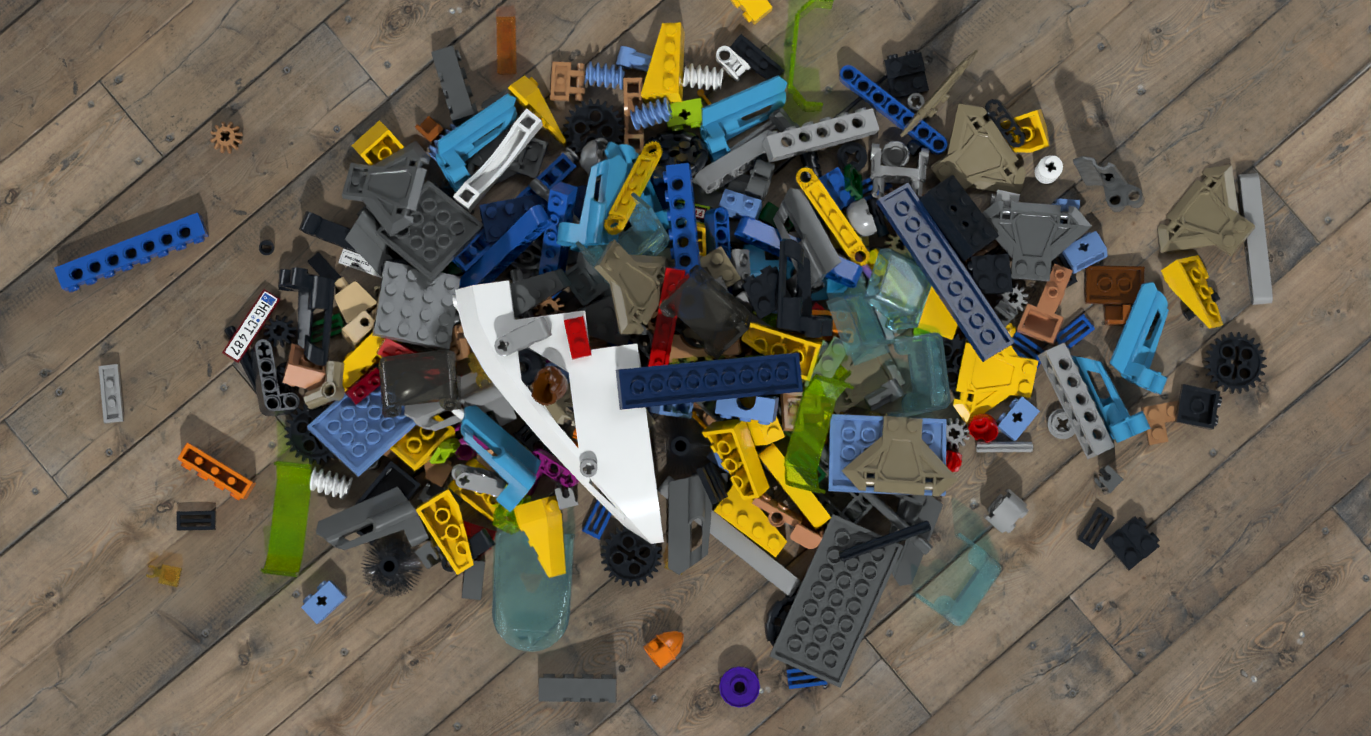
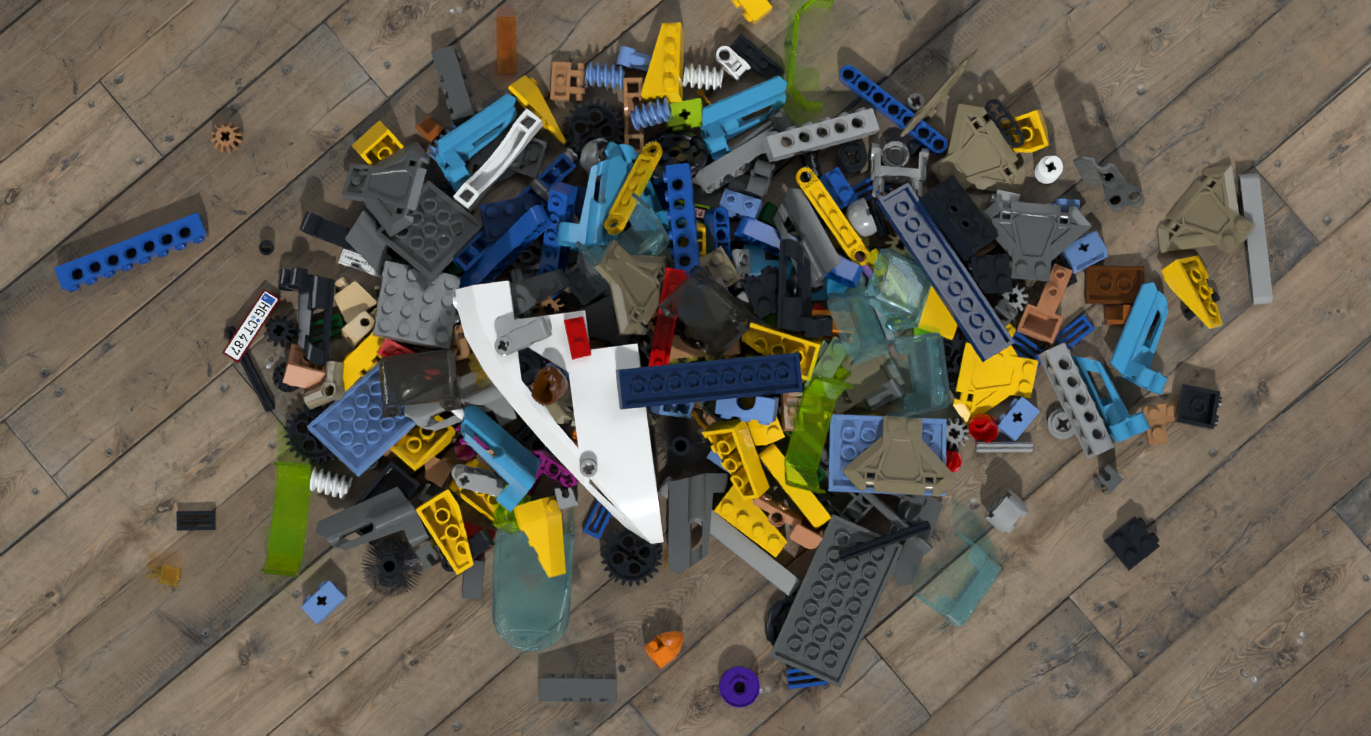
light grey plate [98,364,124,424] -> none
orange brick [177,443,256,501] -> none
black beam [250,339,300,416] -> none
black sticker [308,252,341,282] -> none
dark red hinge [345,367,385,405] -> none
lime slope [429,438,461,464] -> none
black tile [696,462,728,505] -> none
dark green tile [844,164,863,201] -> none
black plate [883,50,929,99] -> none
black tile [1077,507,1115,550] -> none
black gear [1203,332,1267,394] -> none

